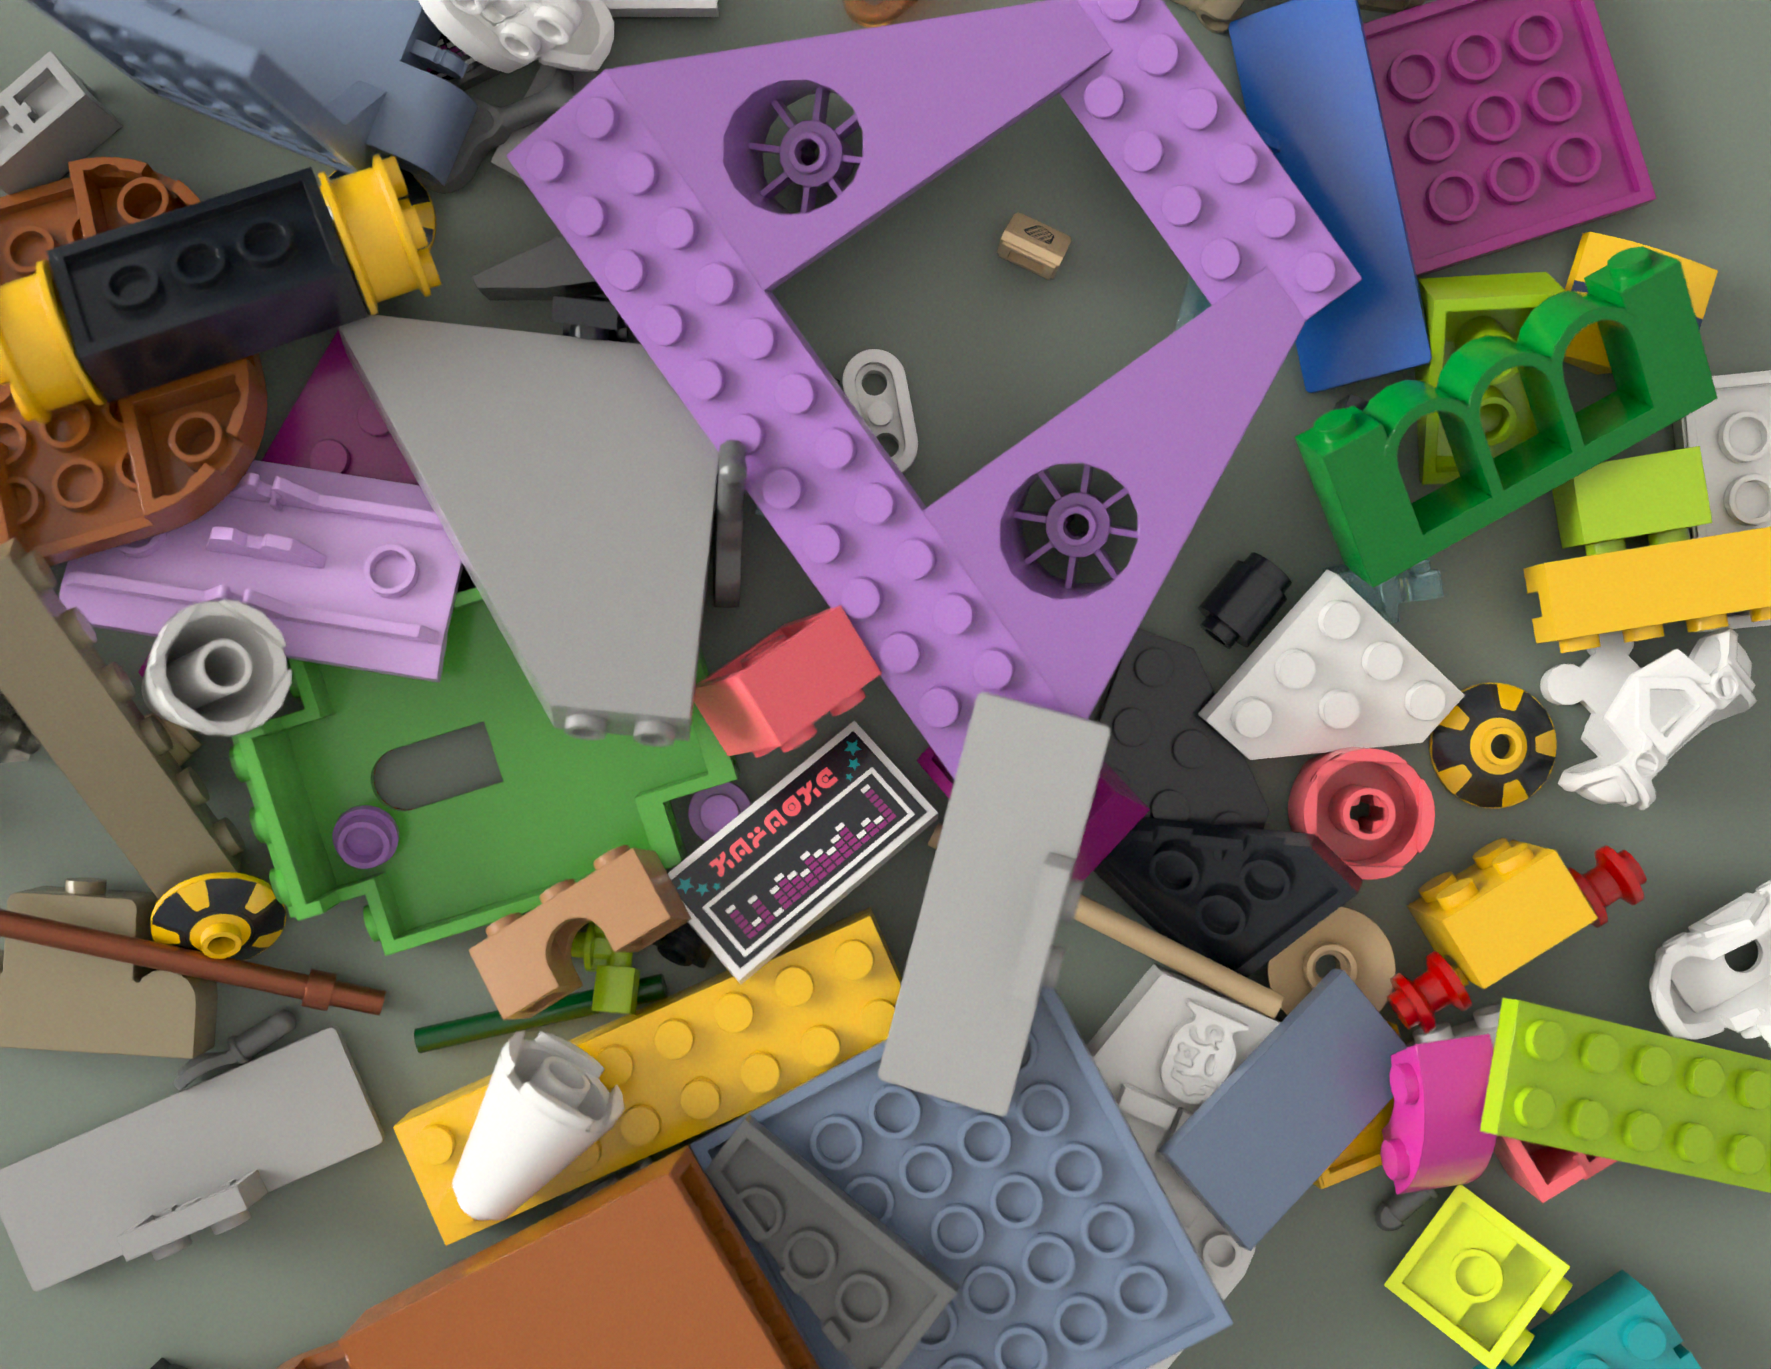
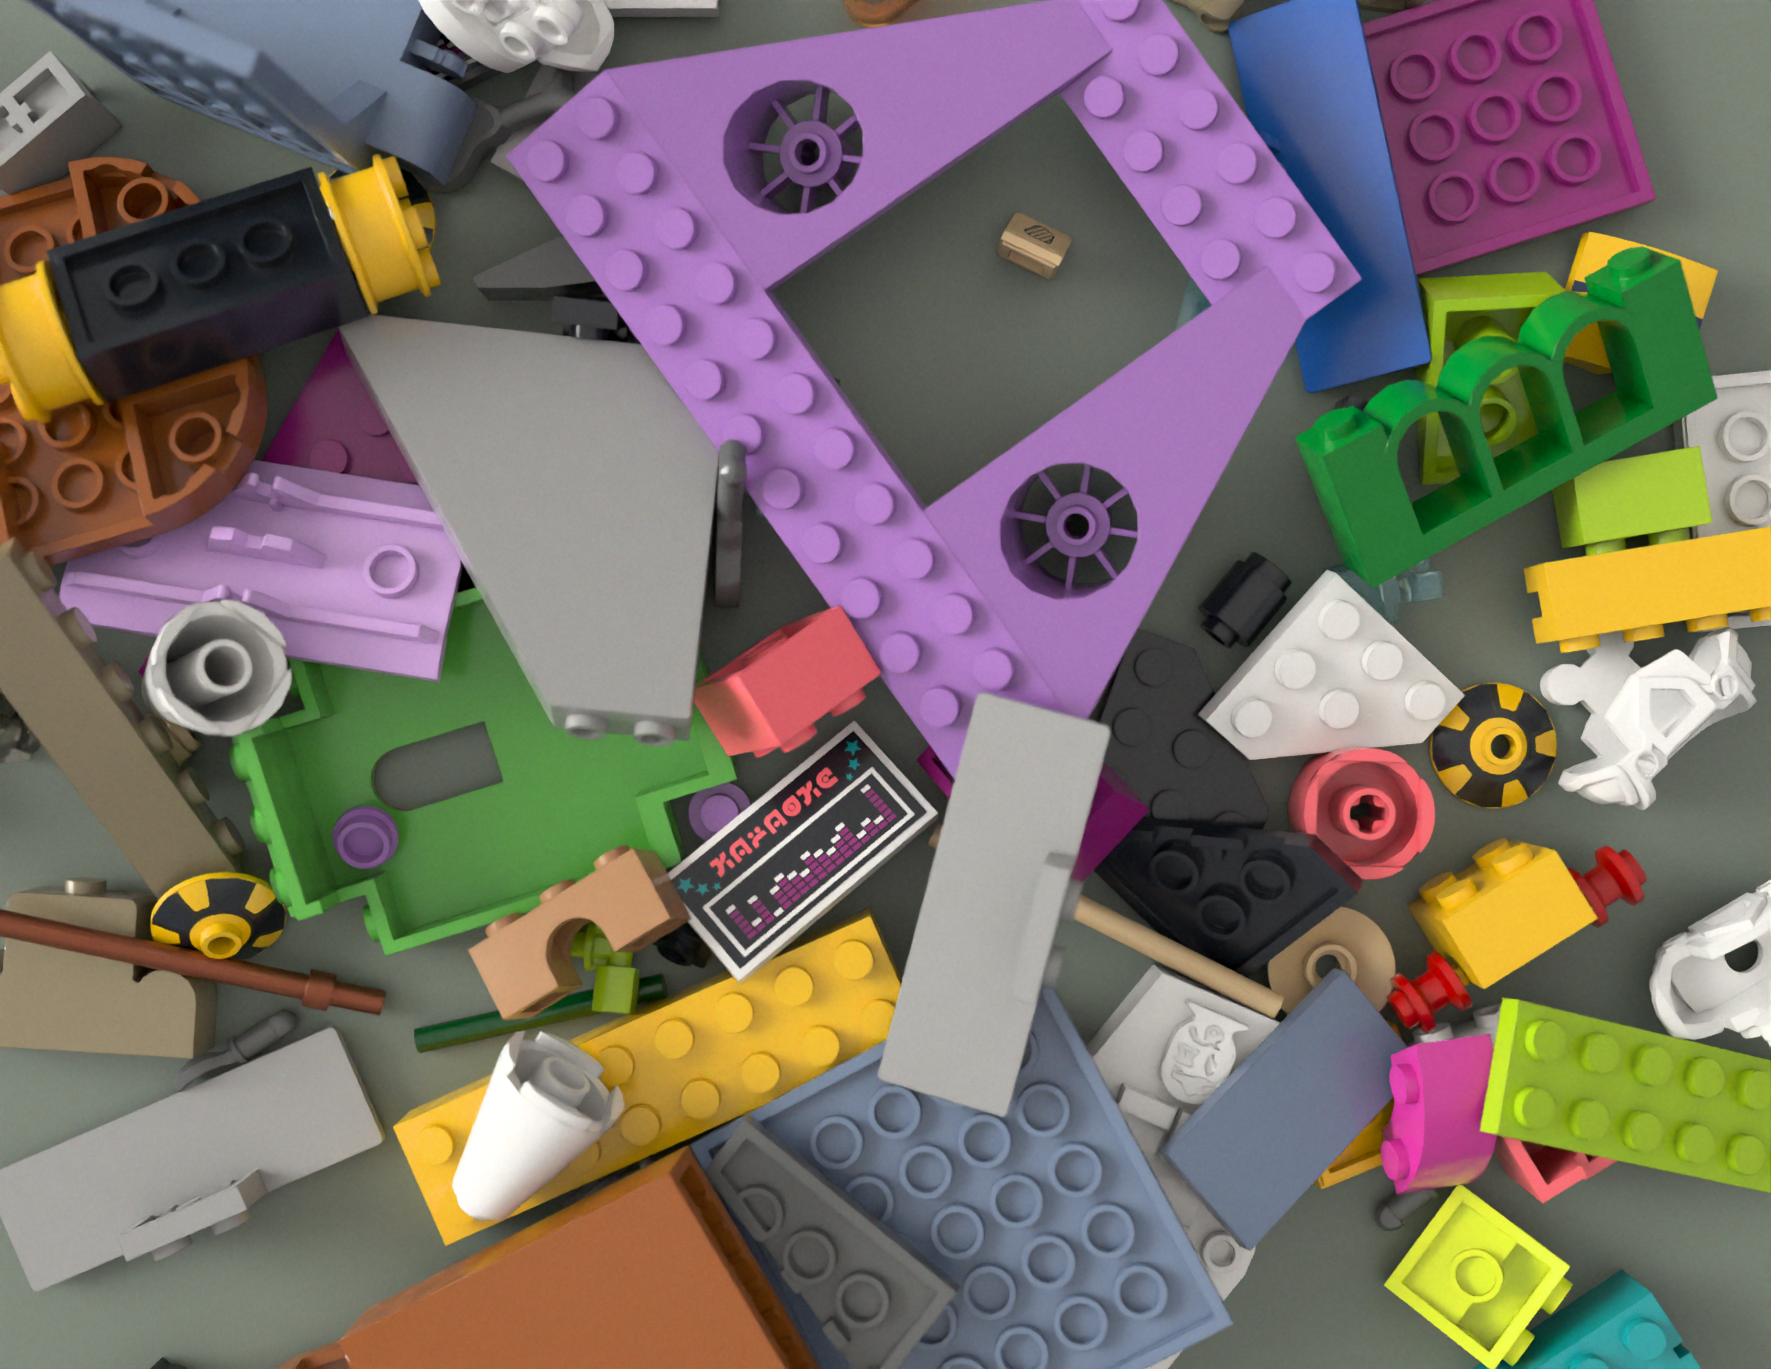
white plate [842,349,918,474] -> none

